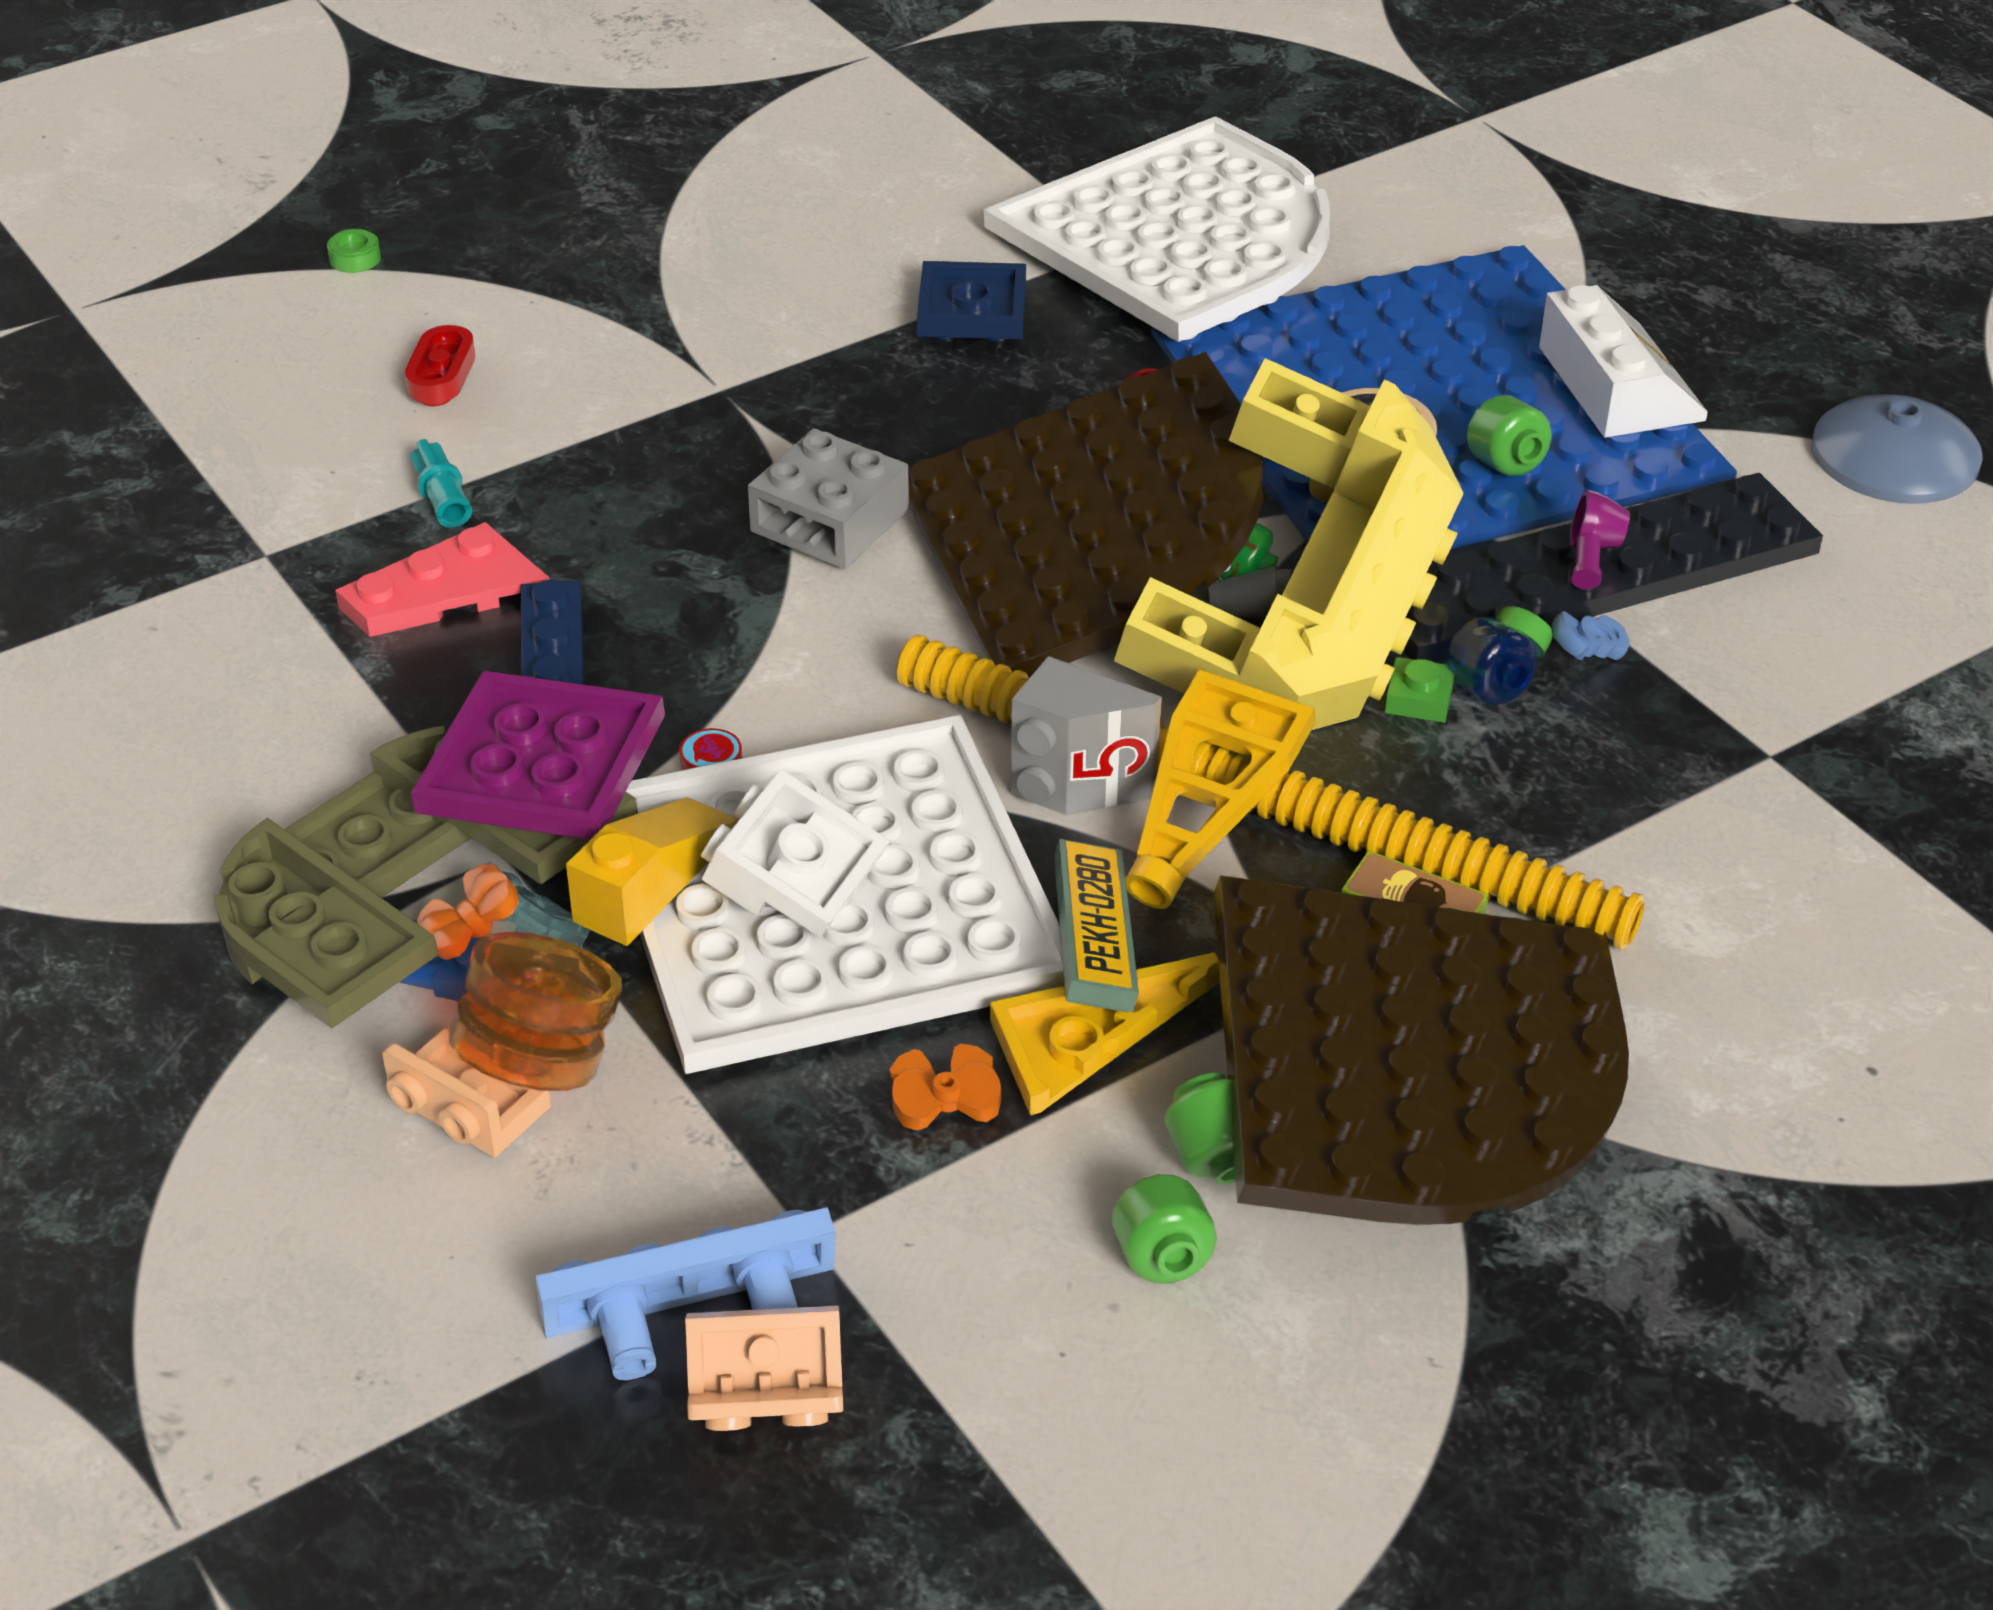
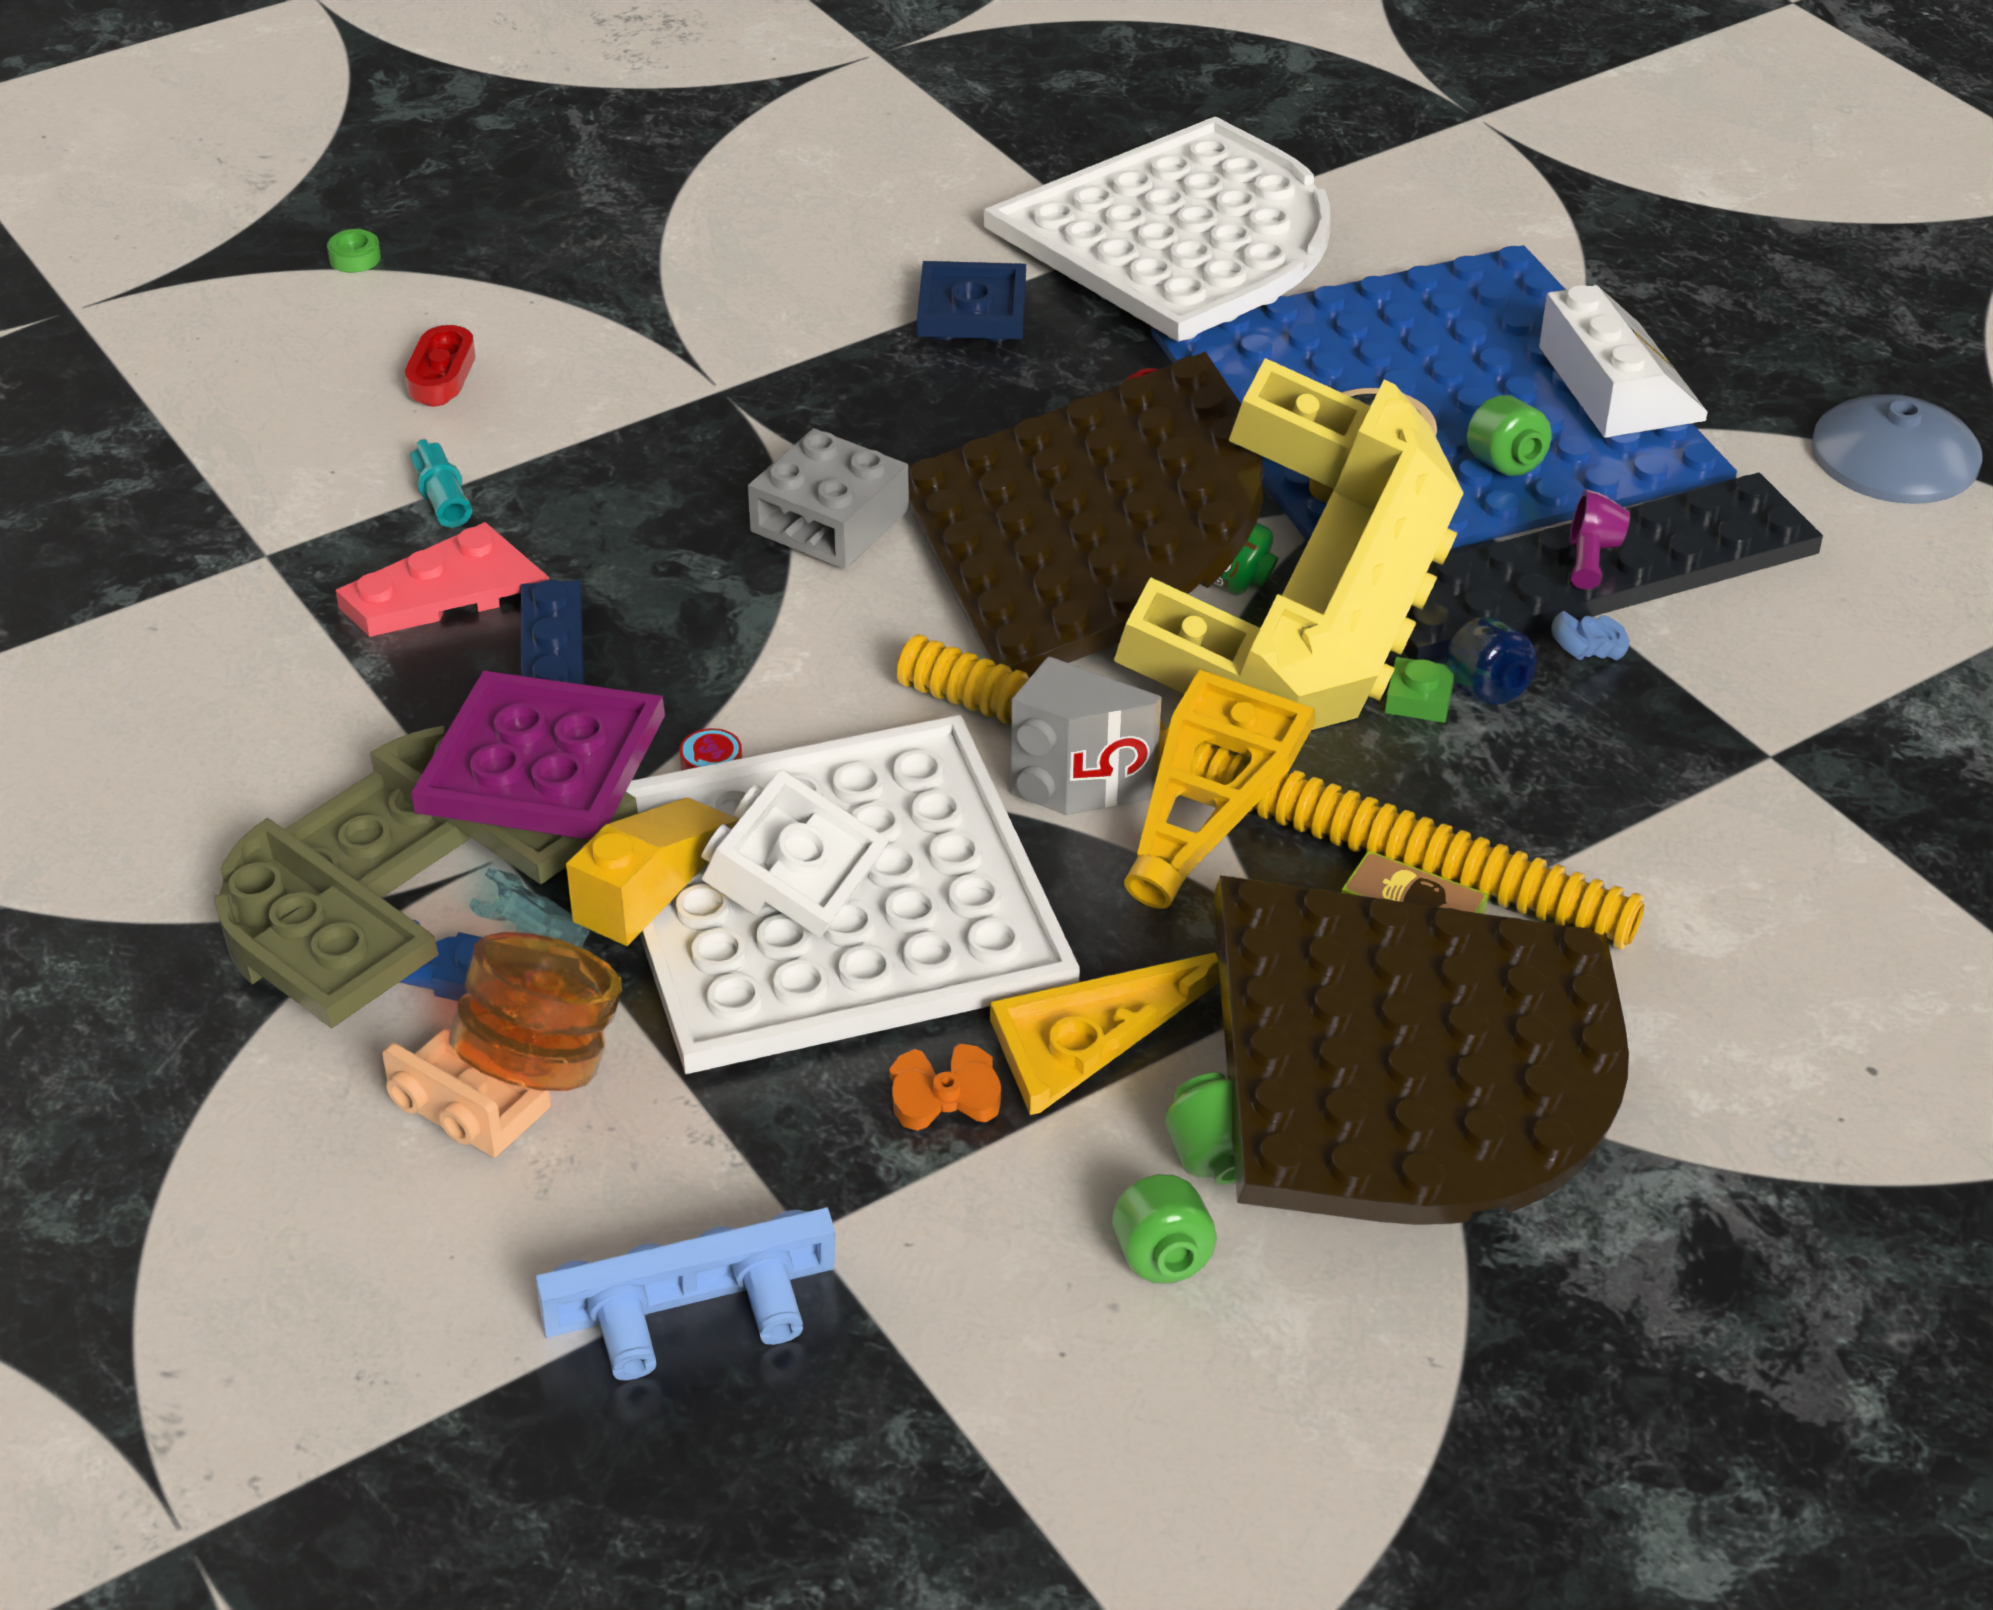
orange piece [417,864,519,960] -> none
light nougat bracket [685,1306,843,1431] -> none
tile [1054,839,1139,1012] -> none
dark grey cone [1209,564,1293,621] -> none
bright green tile [1490,606,1554,658] -> none

